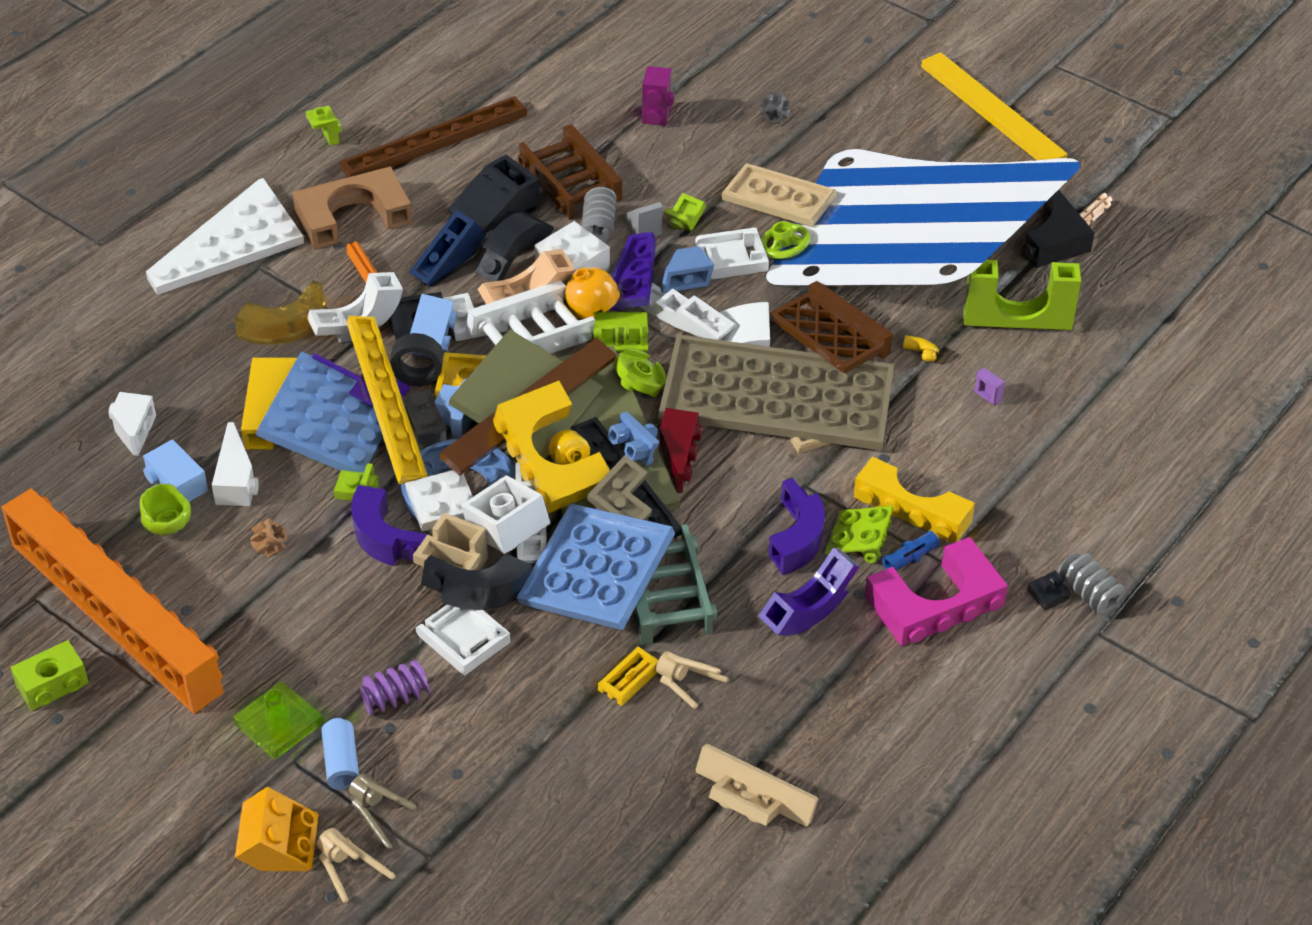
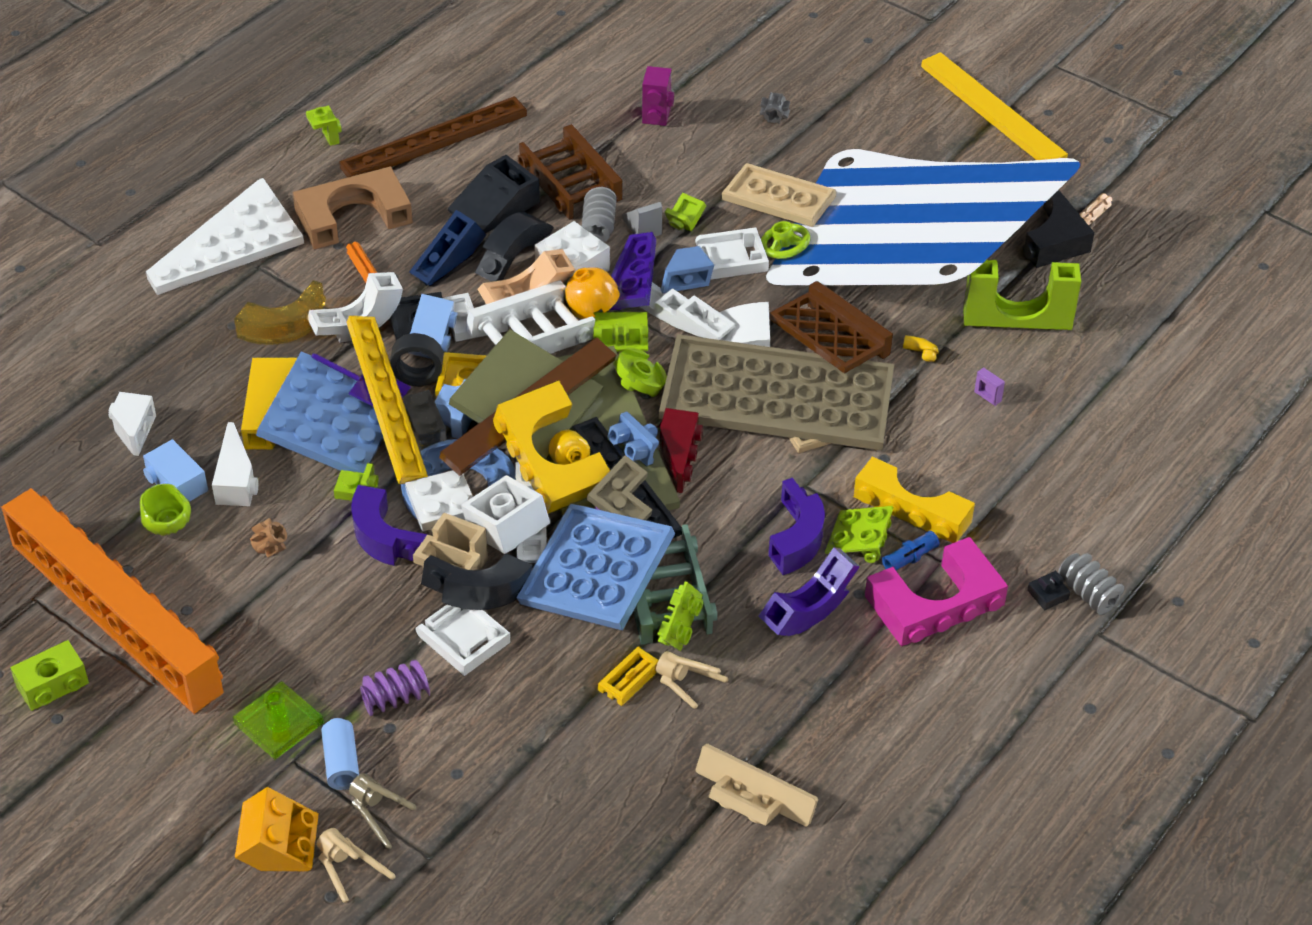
none -> lime hinge [657,581,703,651]

